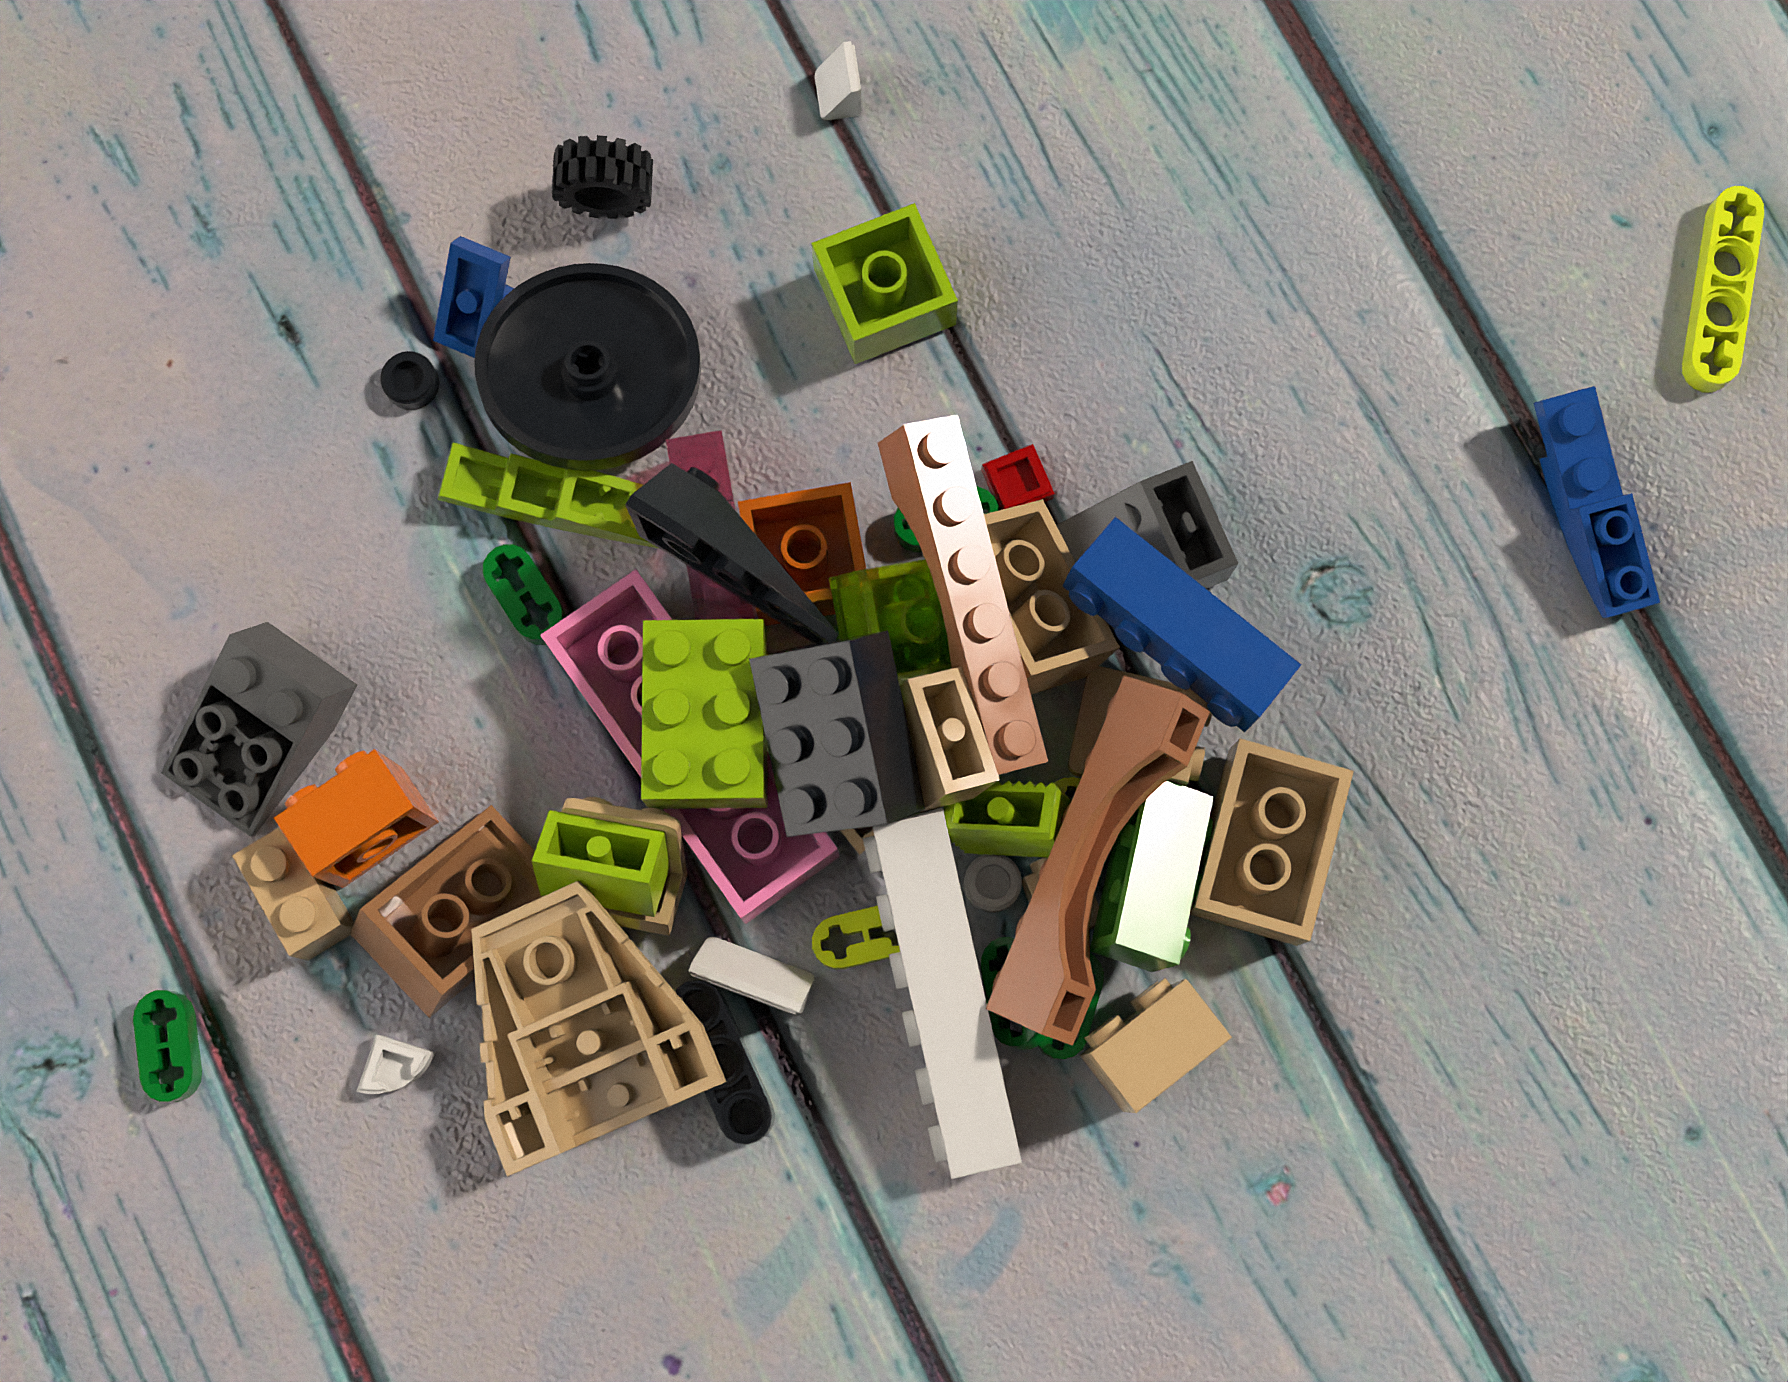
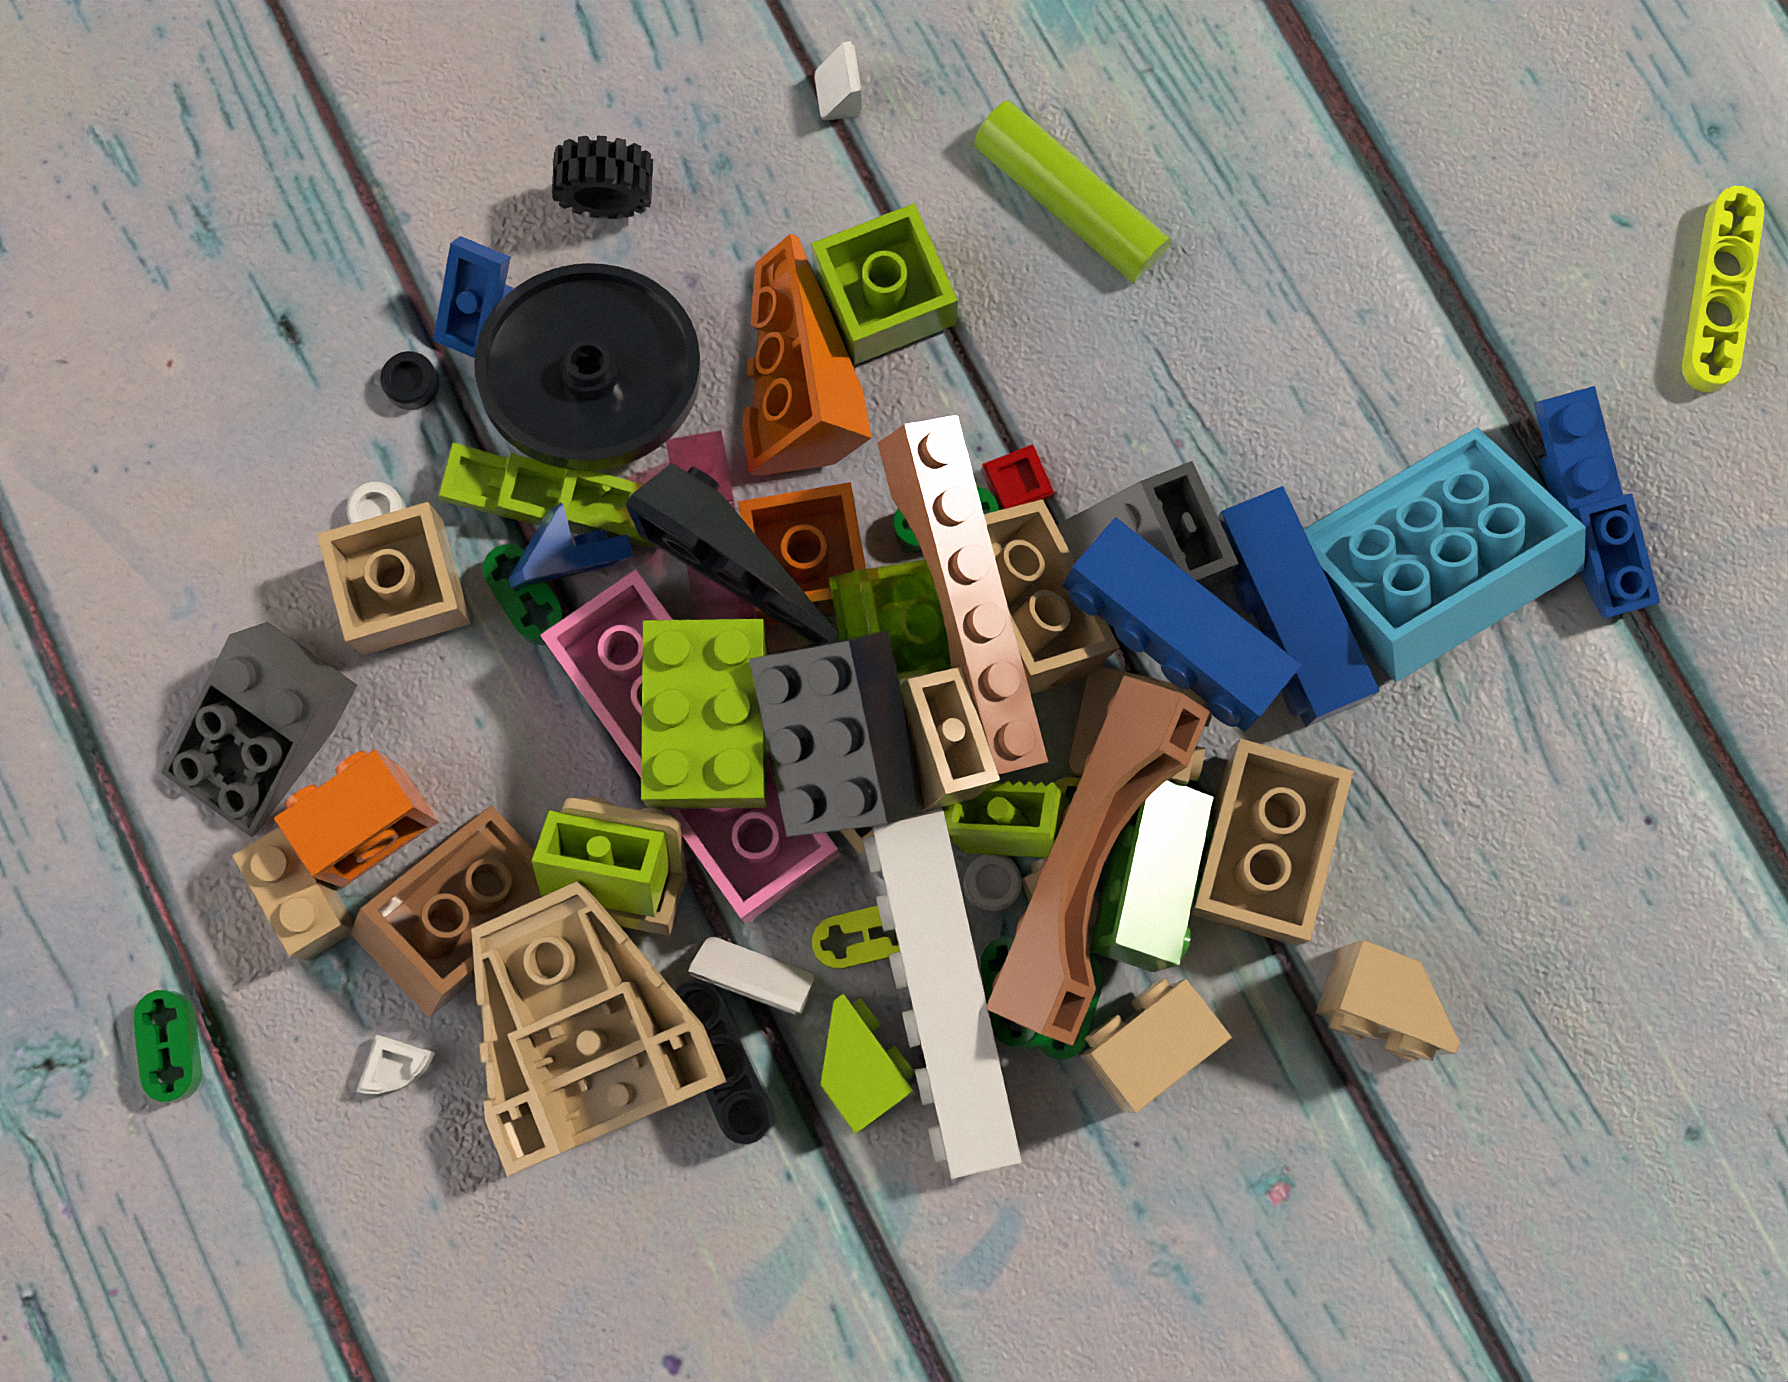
none -> tan brick [317,501,471,656]
none -> white tile [346,482,406,524]
none -> blue slope [508,503,633,589]
none -> orange wedge [742,234,872,476]
none -> lime slope [820,994,916,1134]
none -> lime brick [974,100,1172,284]
none -> blue brick [1218,486,1380,727]
none -> medium azure slope [1304,427,1586,682]
none -> tan slope [1316,940,1460,1062]

